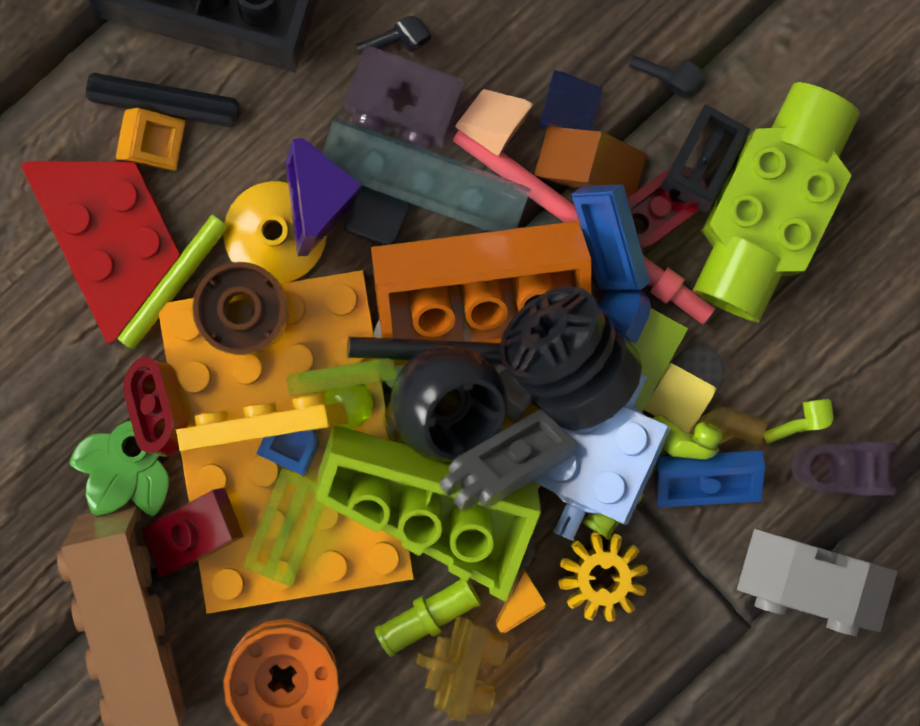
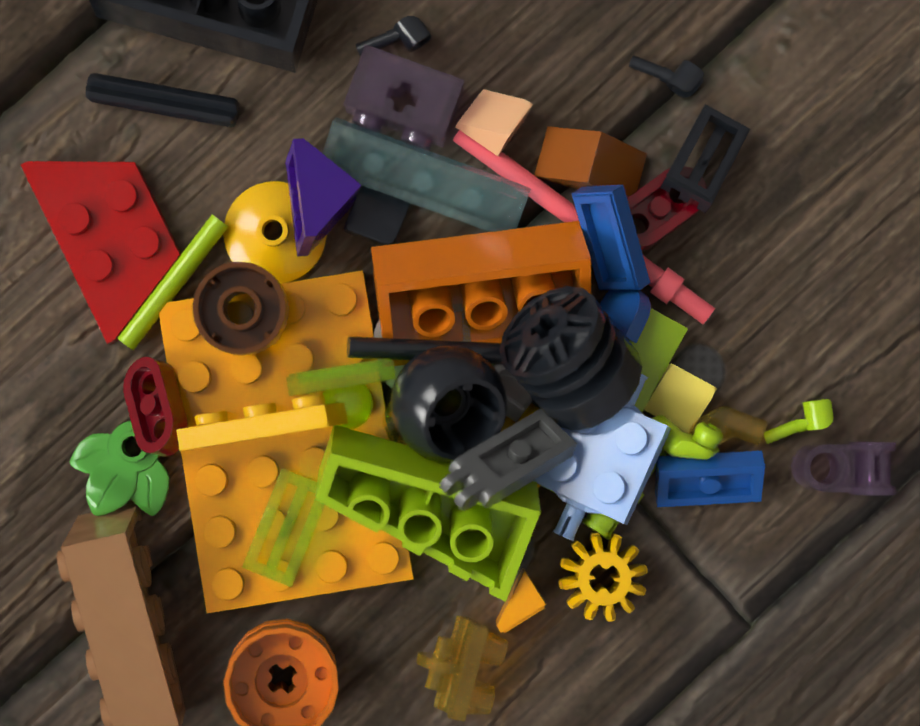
light orange slope [116,108,186,171] -> none
dark red plate [142,488,244,577] -> none
blue tile [256,429,319,476] -> none
lime pin [375,578,482,657] -> none
clear blue slope [539,70,603,131] -> none
lime brick [692,82,860,323] -> none
light grey brick [737,529,898,637] -> none

